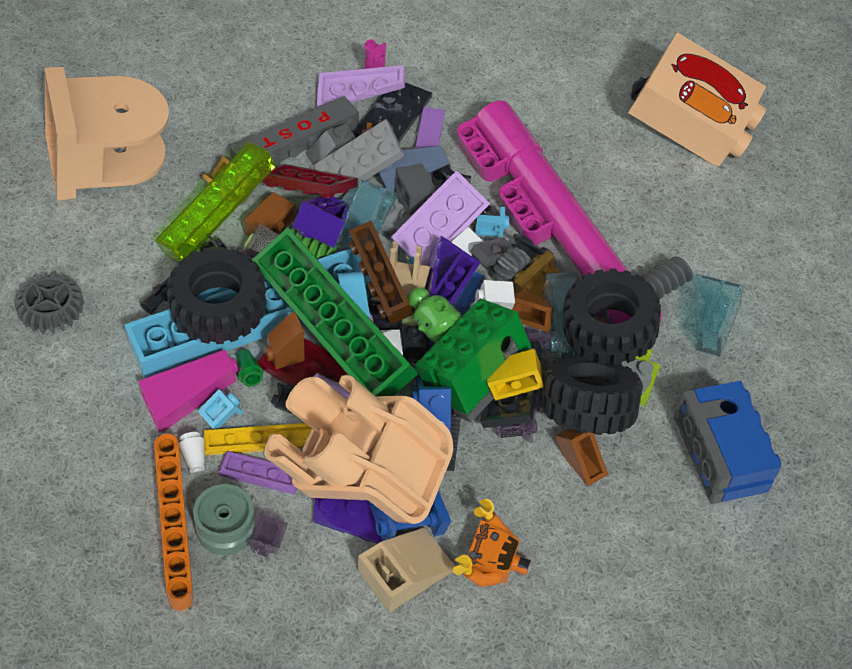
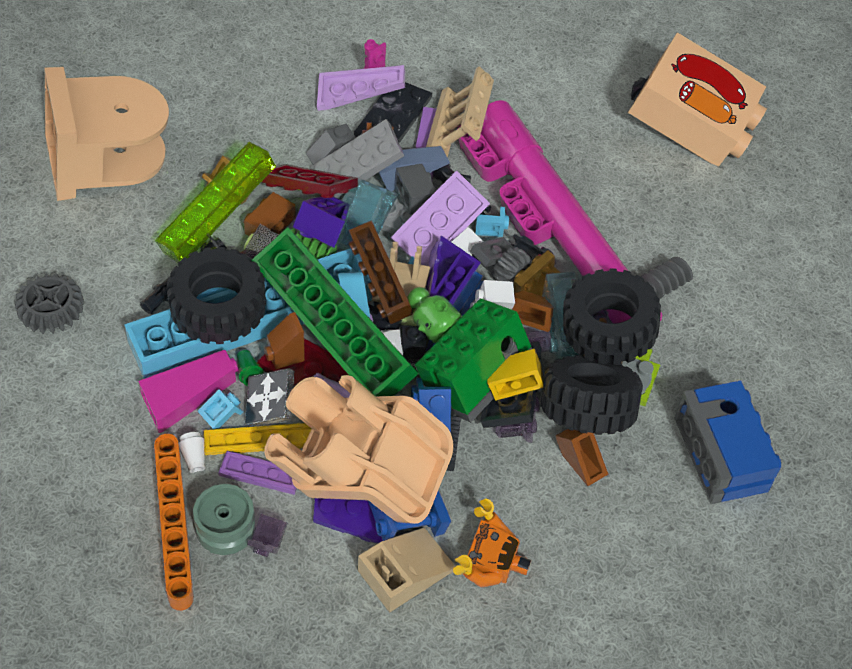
dark grey brick [230,96,359,176] -> none
clear light blue wedge [695,274,743,357] -> none
none -> tile [244,368,294,427]
none -> tan fence [426,66,494,157]

